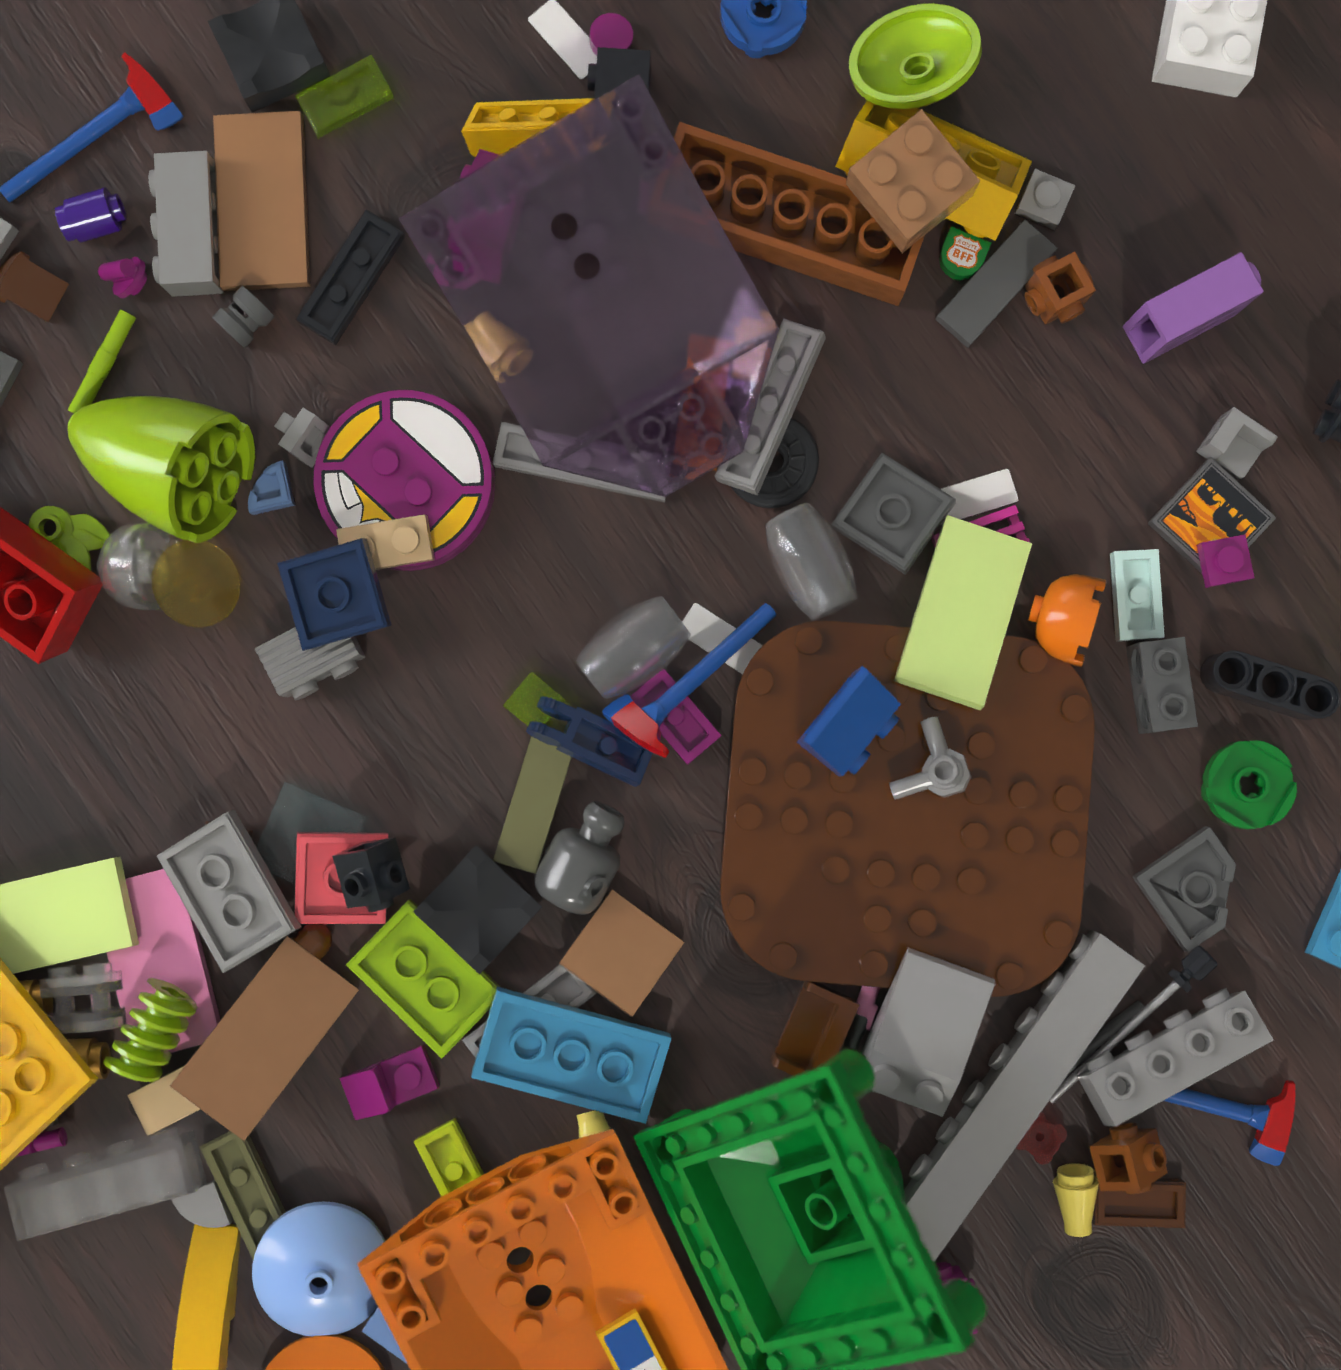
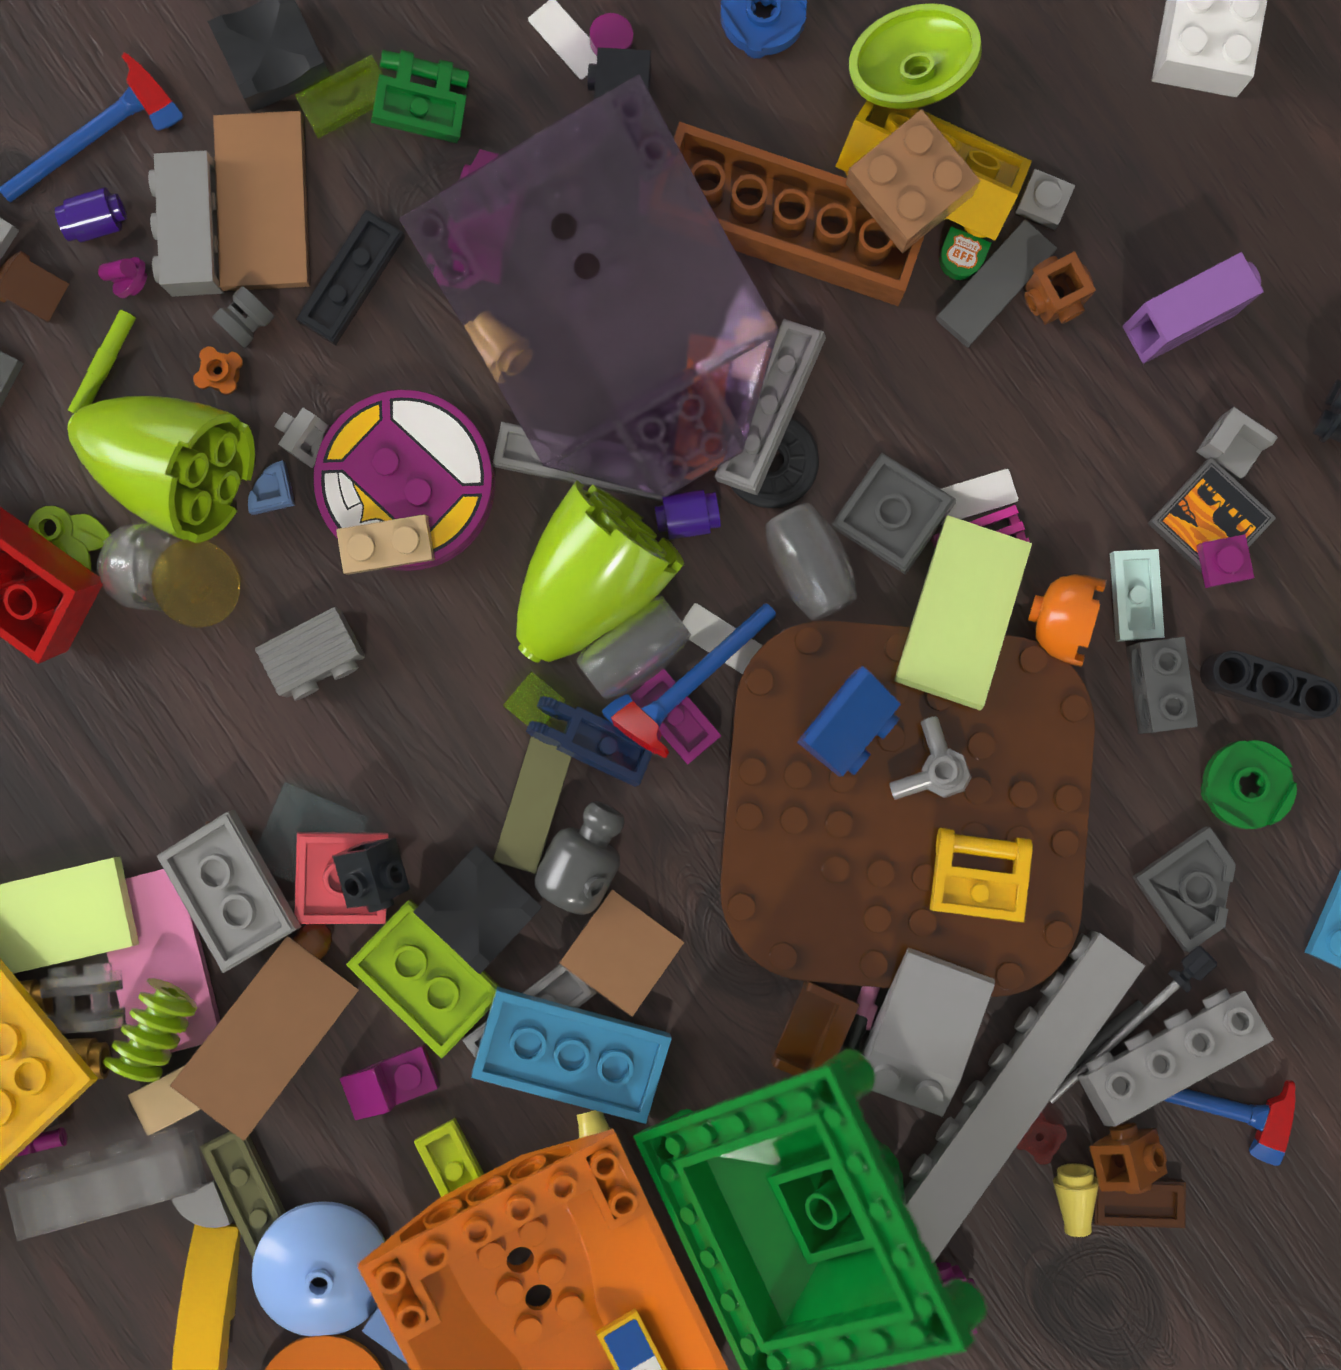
dark blue tile [277,538,392,651] -> none
yellow slope [461,98,597,157] -> none
none -> orange plate [193,346,243,395]
none -> green plate [371,49,469,143]
none -> lime cylinder [516,480,684,663]
none -> dark purple brick [655,490,721,540]
none -> yellow plate [930,828,1032,922]

